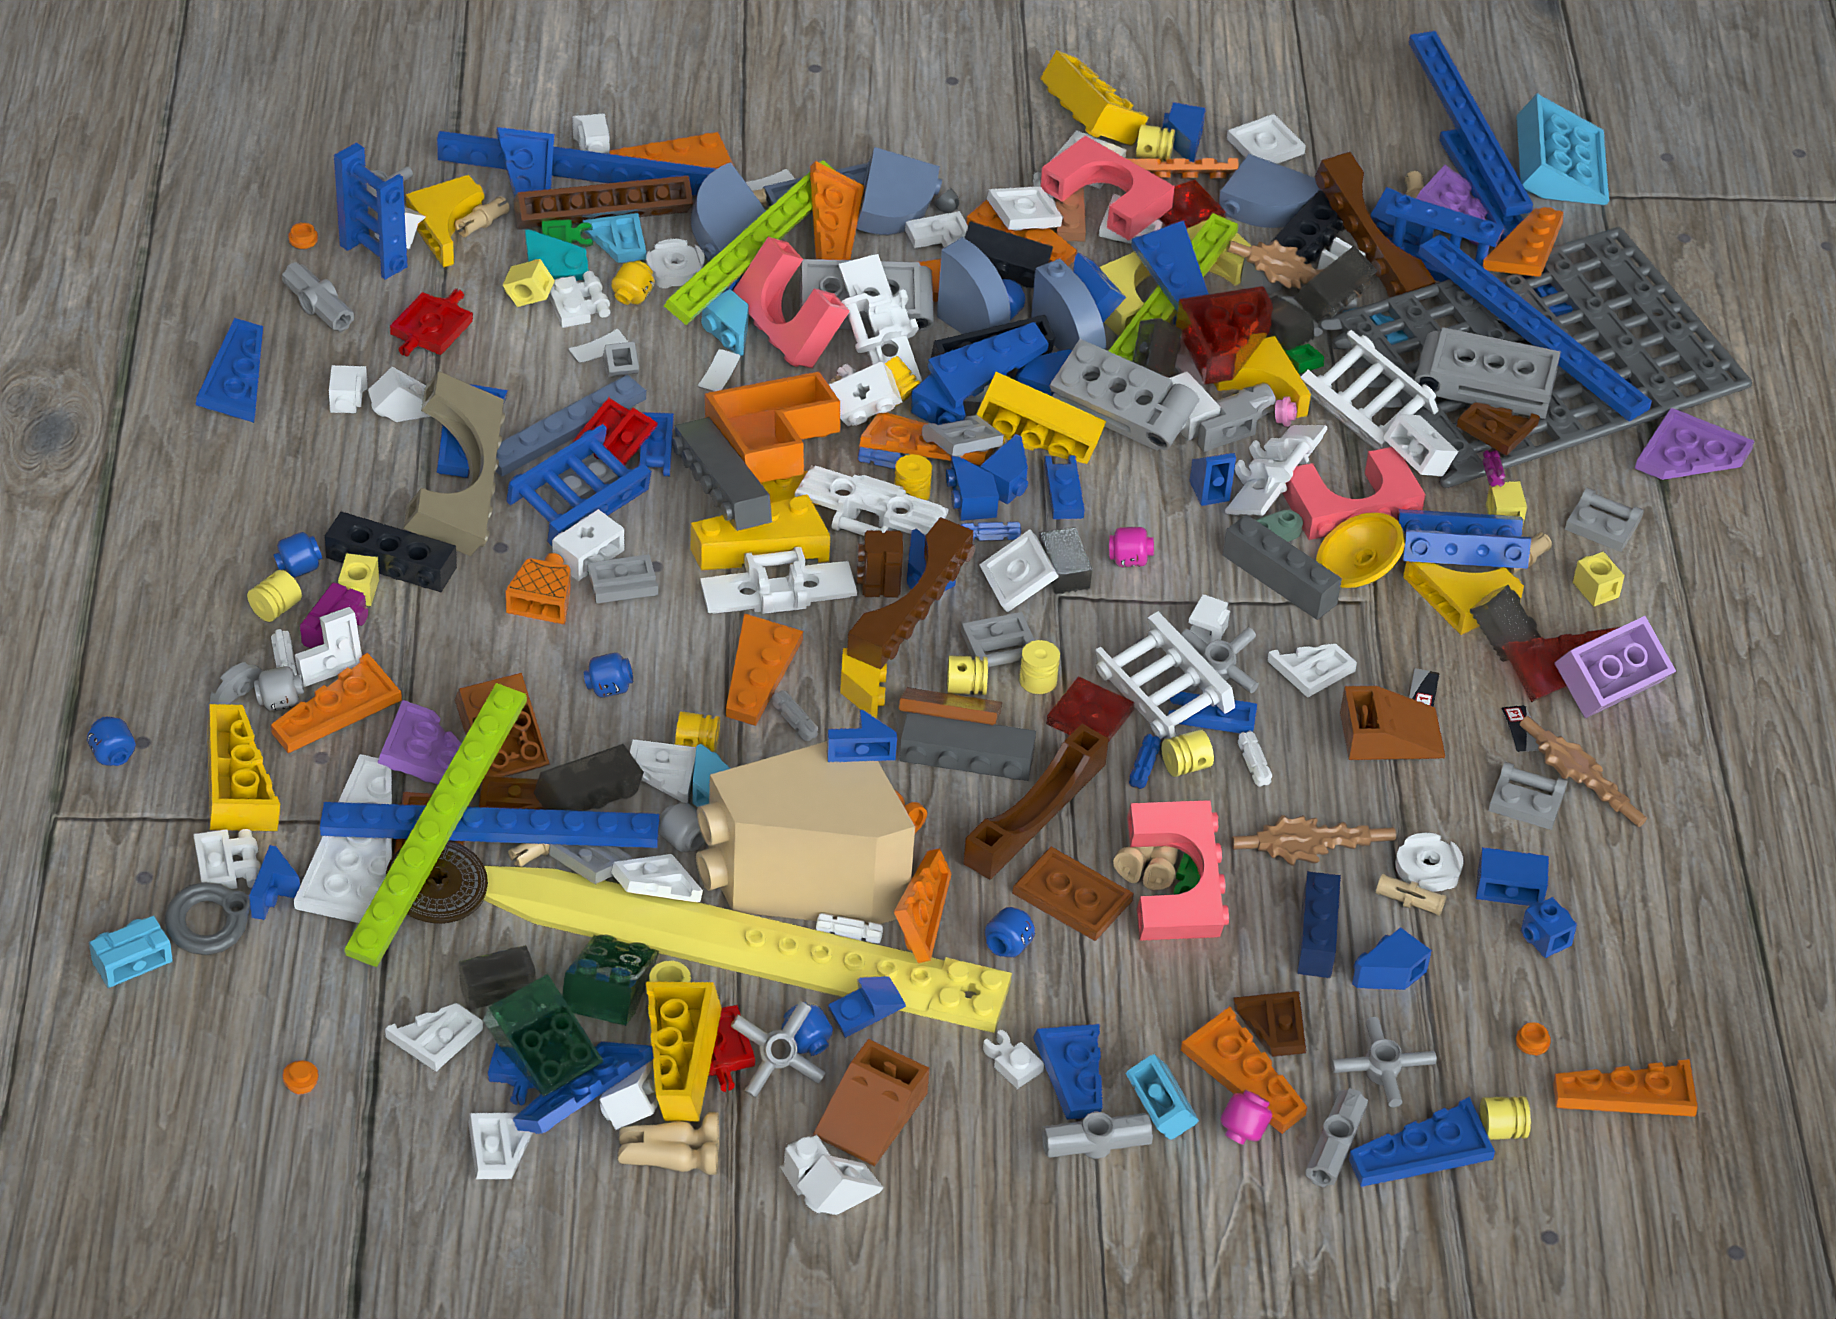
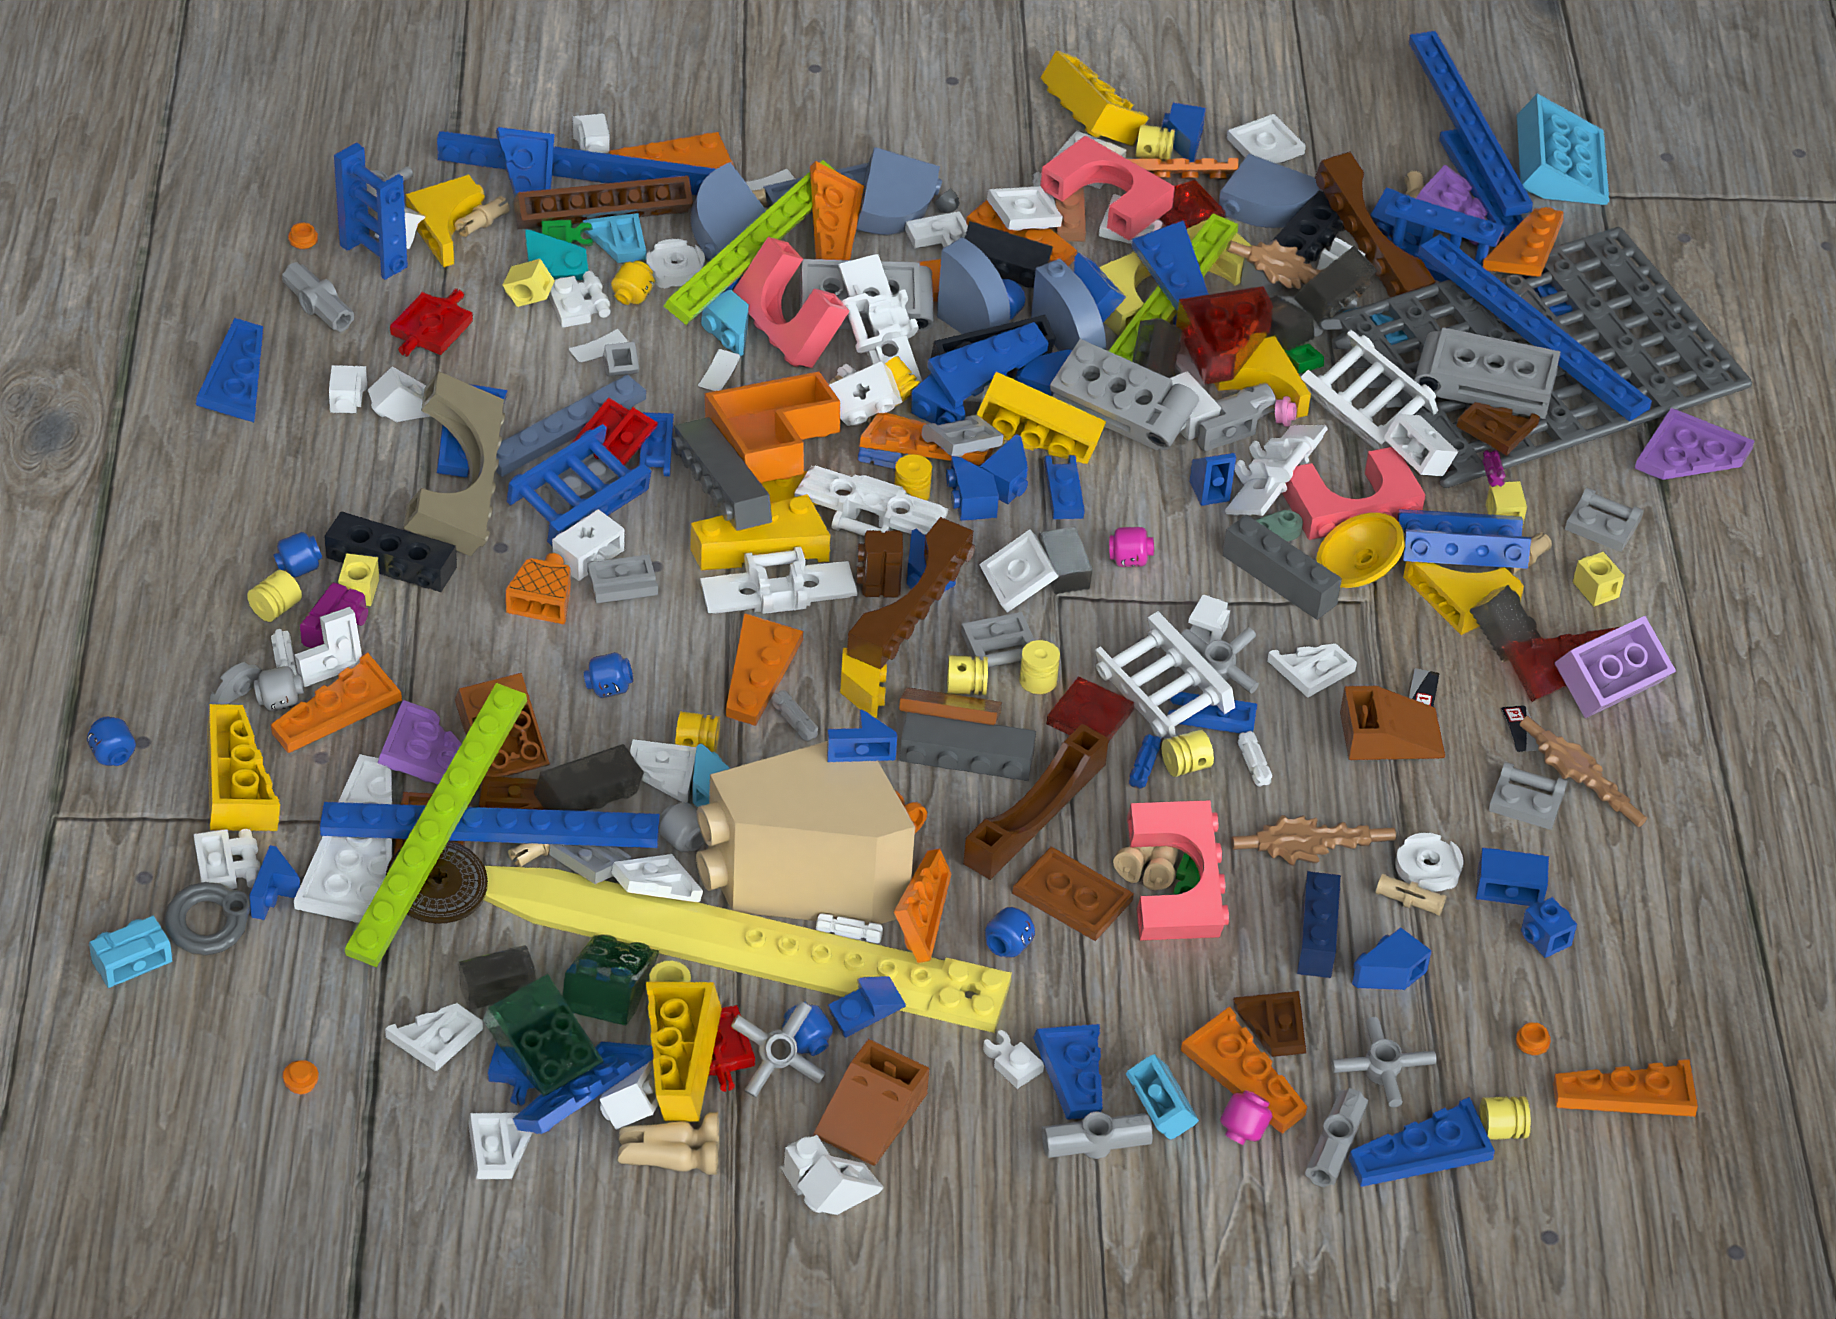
axle [961,521,1021,541] -> none

